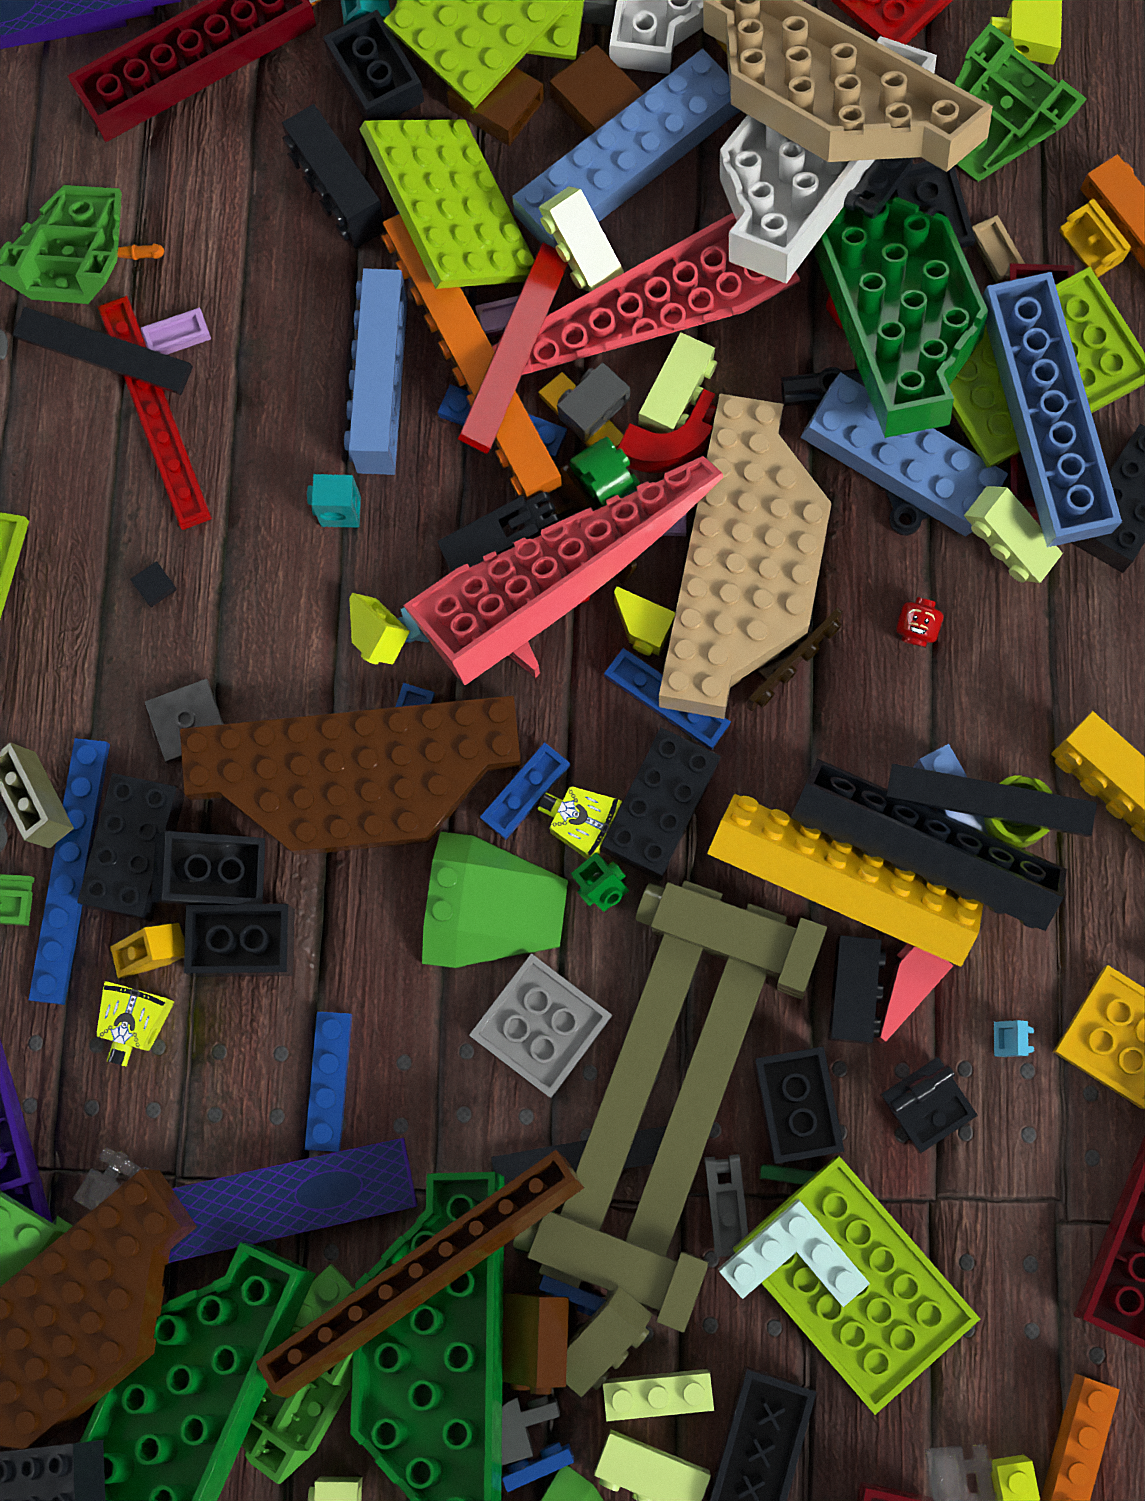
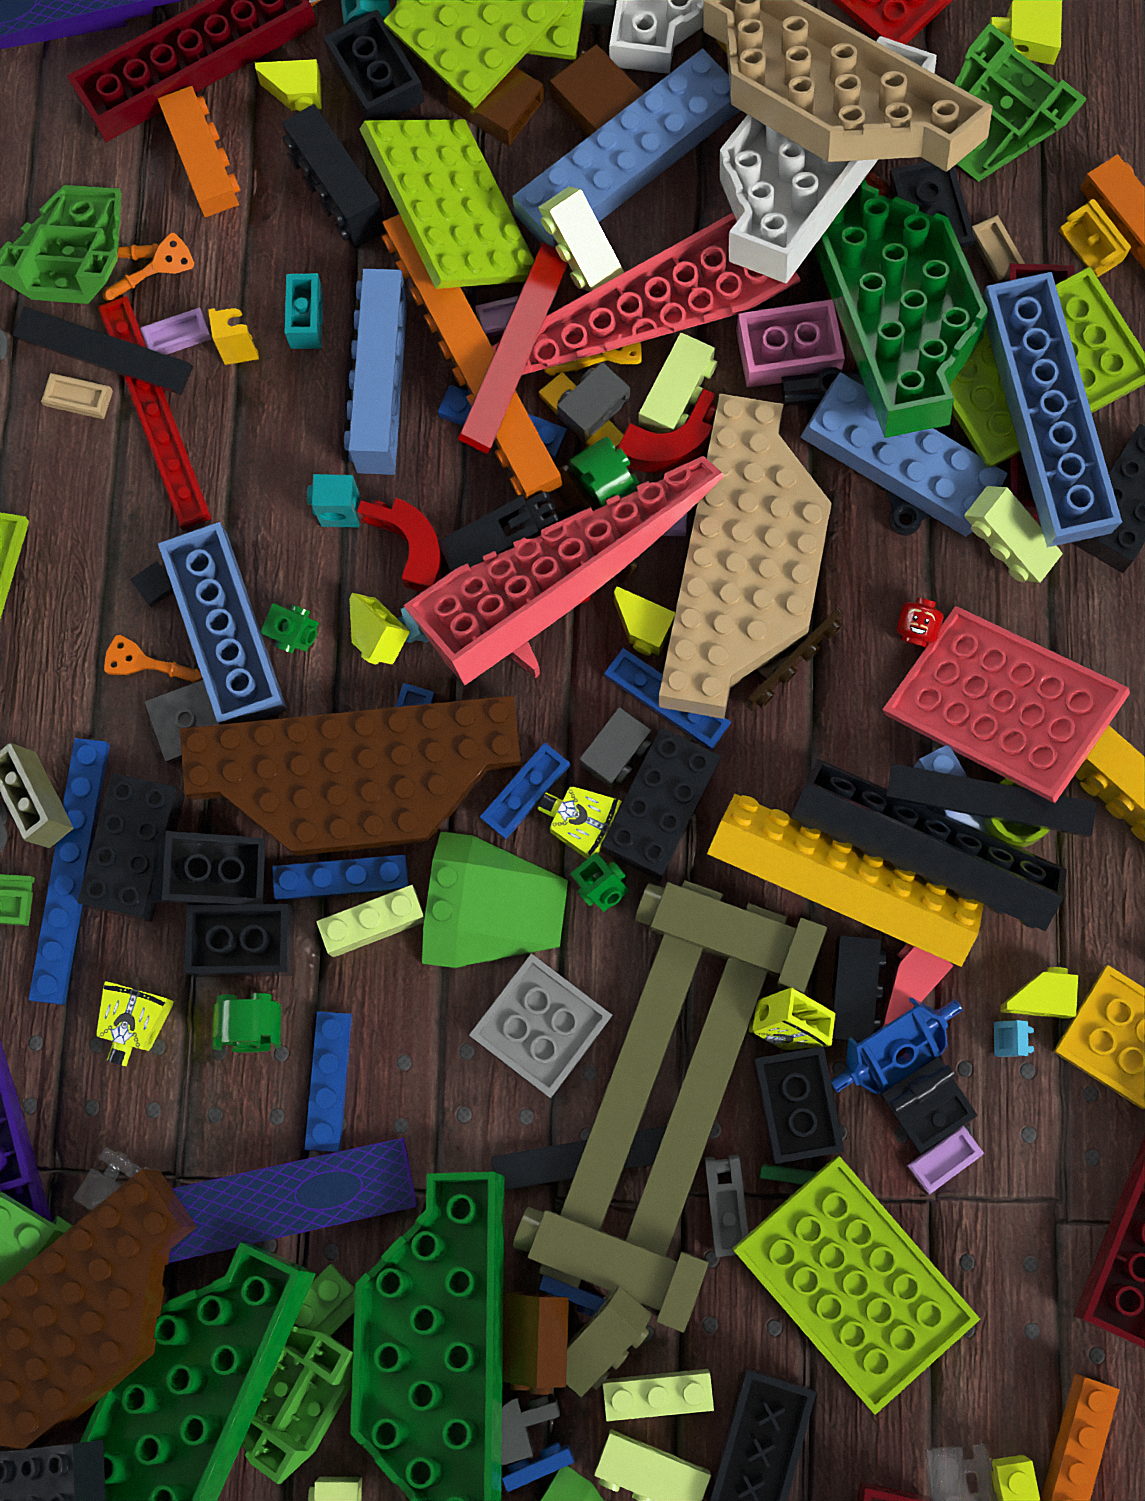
yellow slope [110,923,185,979] -> none
reddish brown brick [256,1150,585,1398] -> none
light aqua plate [718,1199,870,1307] -> none
black plate [844,158,913,219] -> none
none -> tan tile [41,373,113,419]
none -> orange piece [102,232,194,301]
none -> orange piece [104,635,203,683]
none -> orange brick [157,86,240,218]
none -> medium blue brick [158,522,287,725]
none -> yellow hinge [208,308,259,365]
none -> green brick [211,993,282,1053]
none -> neon yellow slope [255,59,322,111]
none -> green brick [260,603,319,654]
none -> blue plate [272,855,409,901]
none -> teal brick [285,273,323,349]
none -> yellowish green brick [316,885,425,957]
none -> red arch [357,498,442,593]
none -> yellow piece [544,342,642,376]
none -> dark grey brick [579,707,652,789]
none -> bright pink brick [736,299,845,388]
none -> neon yellow torso [749,988,835,1050]
none -> blue plate [830,997,963,1094]
none -> coral plate [882,606,1130,803]
none -> lavender tile [906,1125,984,1195]
none -> neon yellow slope [1000,967,1078,1019]

